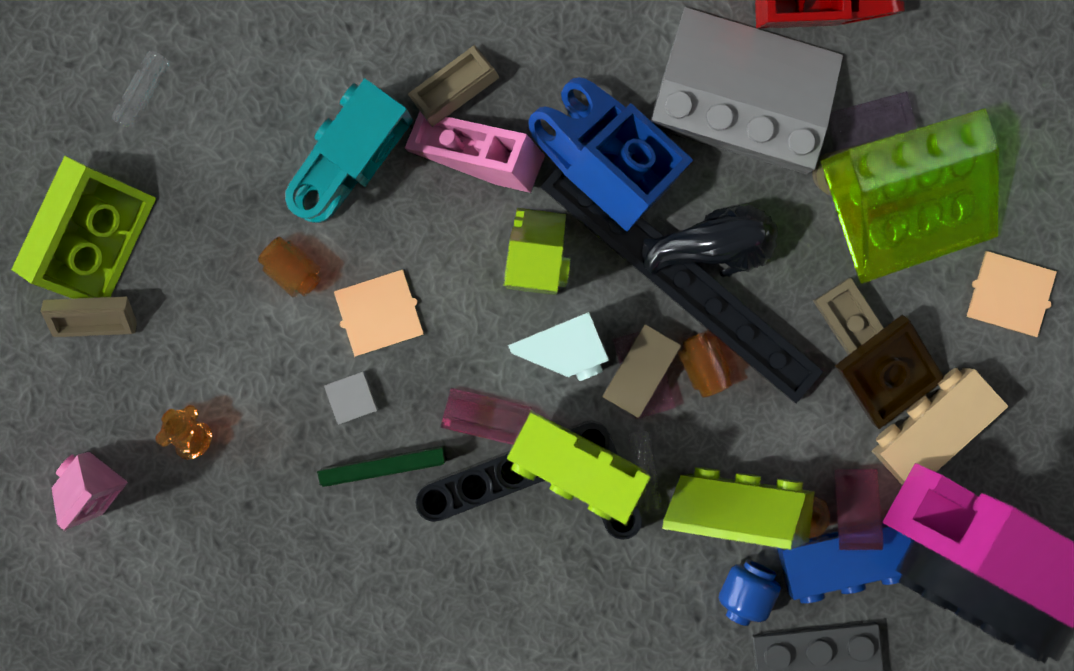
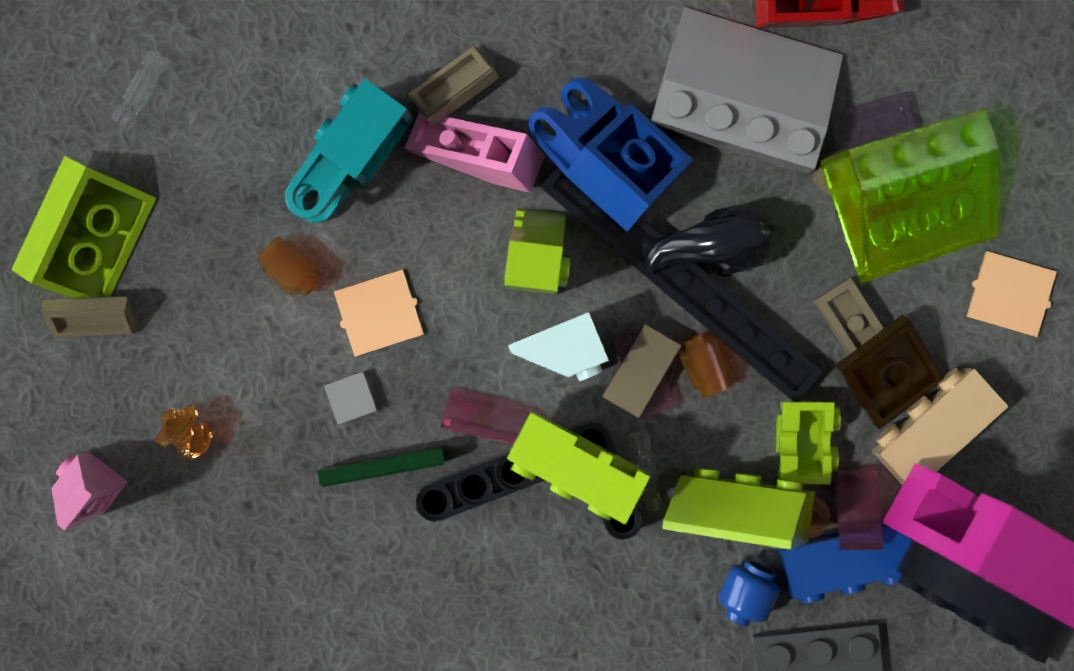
none -> lime cylinder [776,401,841,485]

